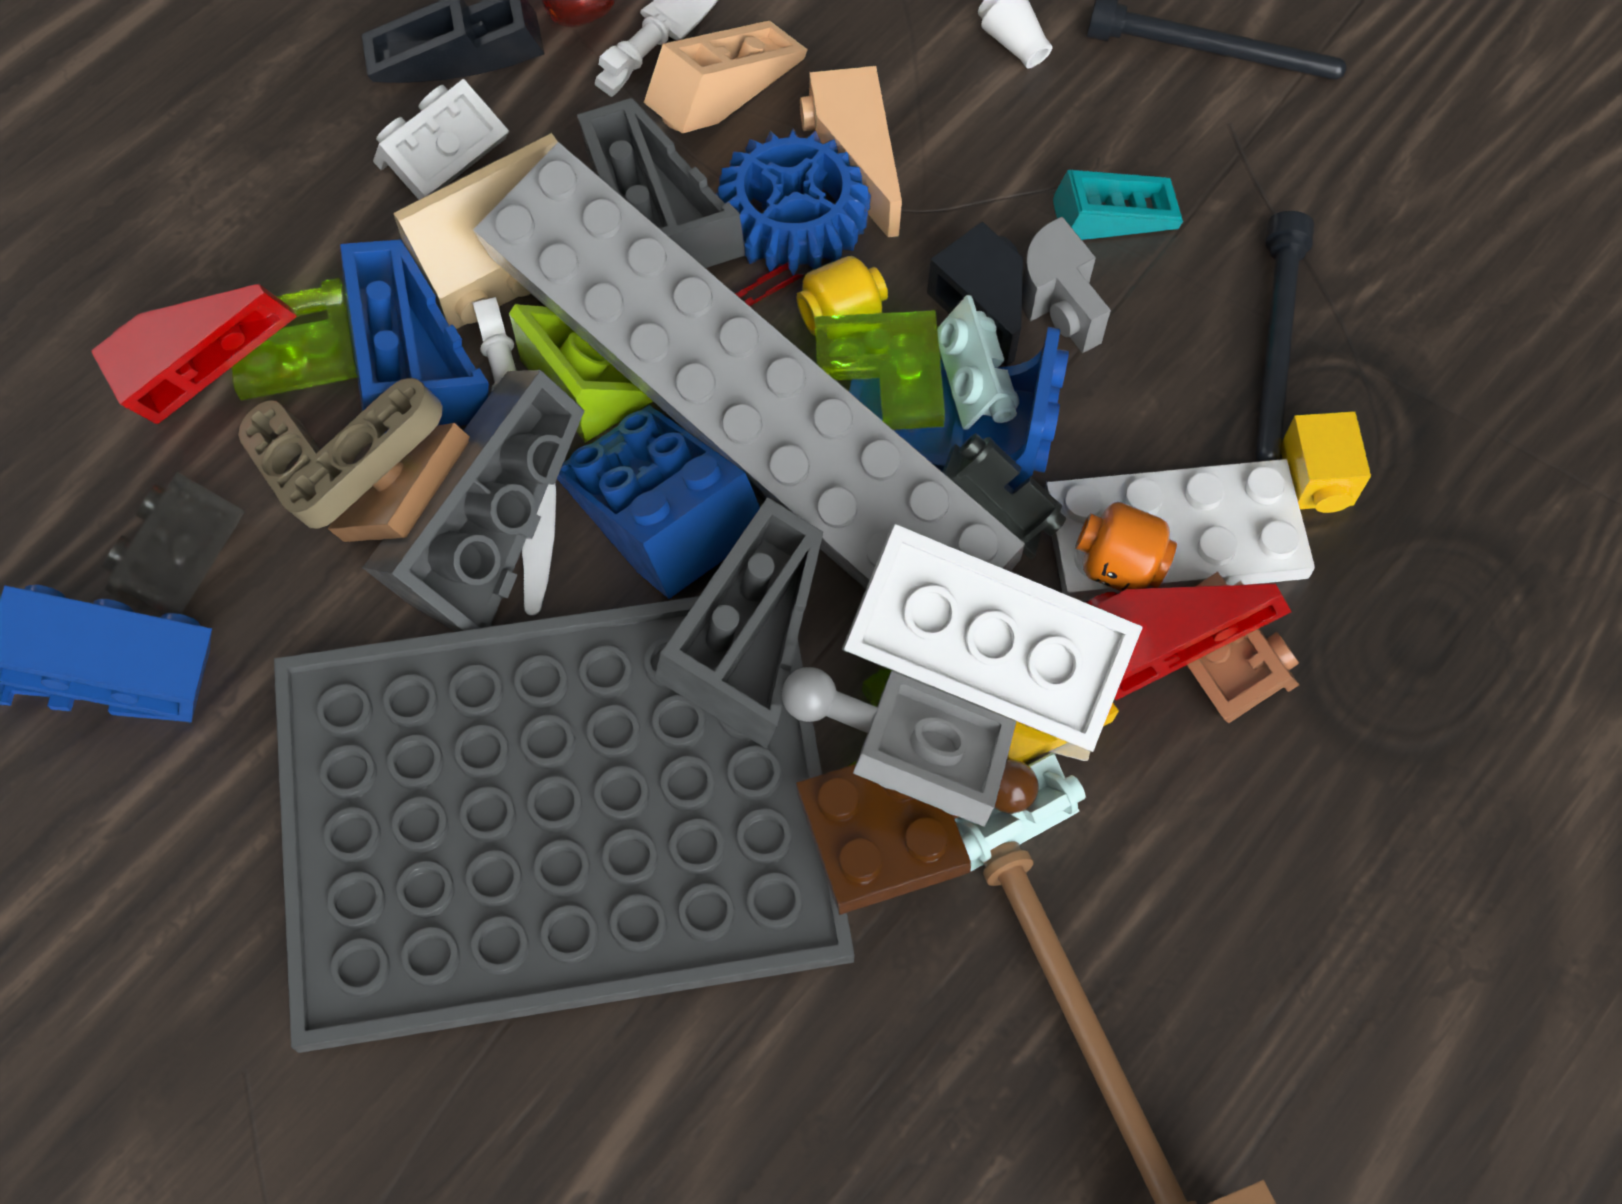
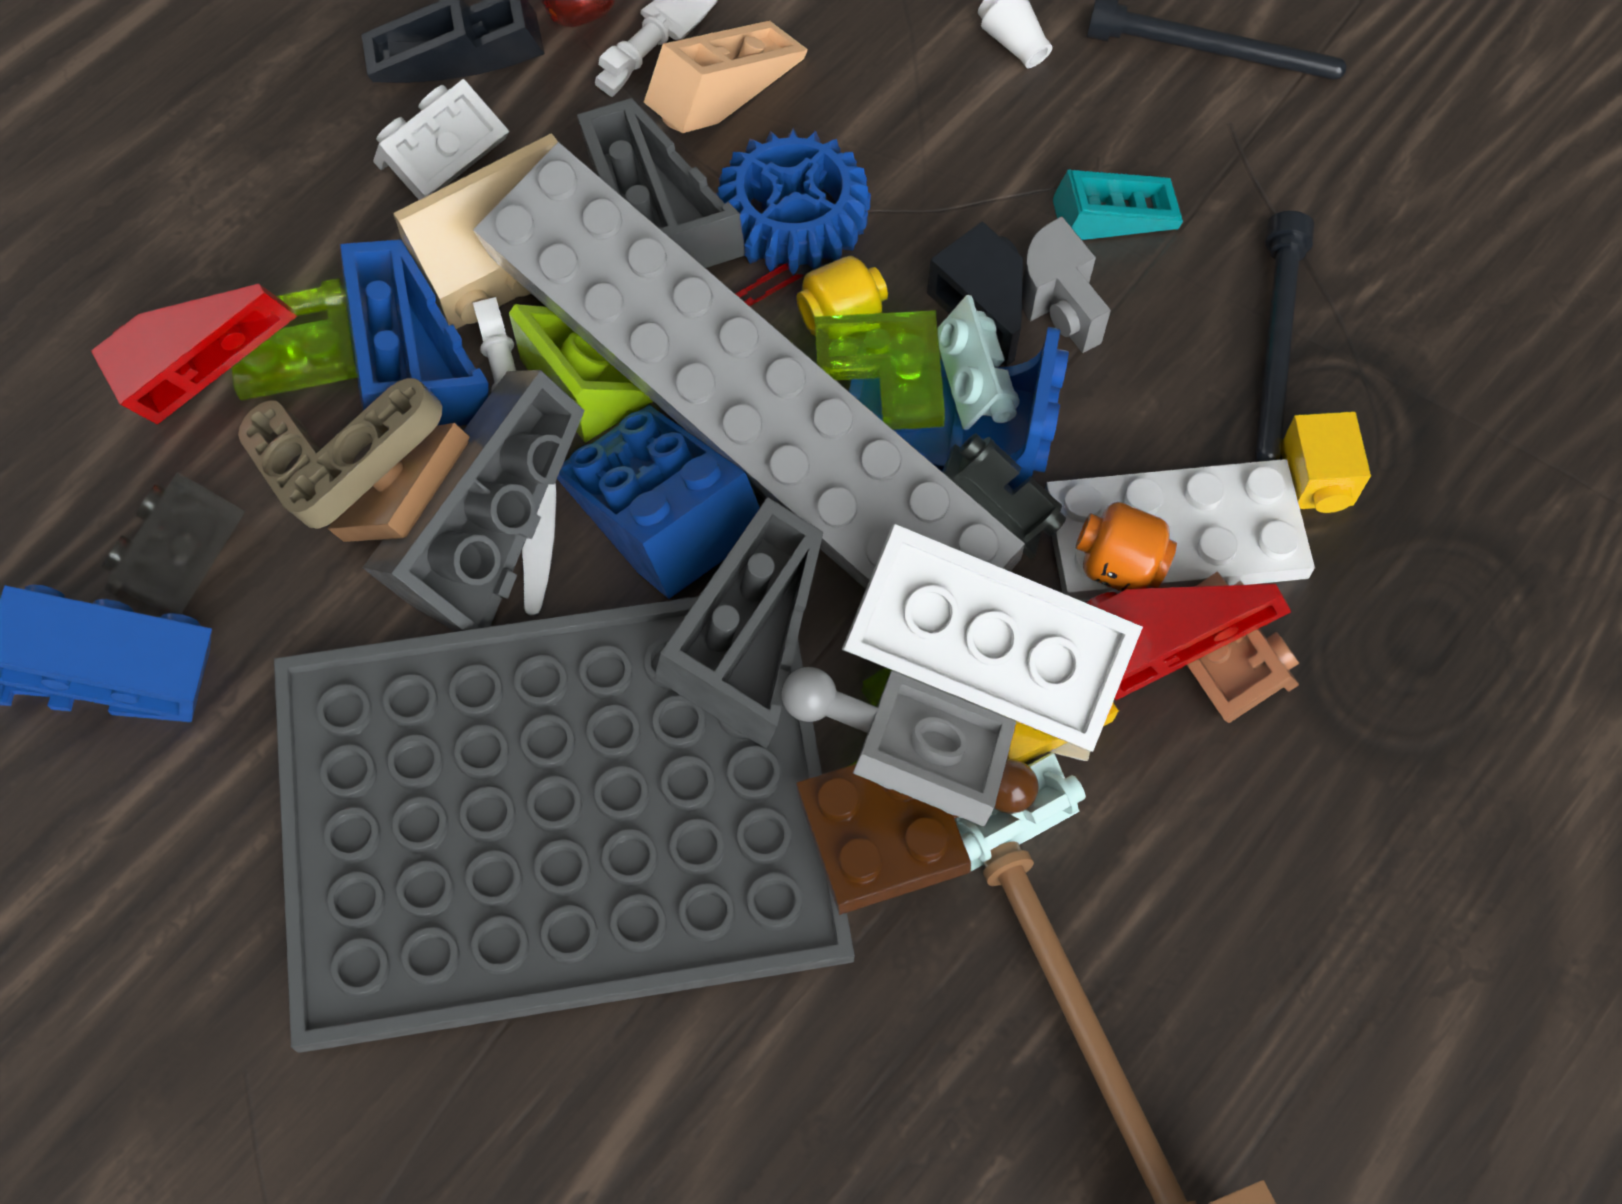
light nougat slope [800,66,902,237] -> none

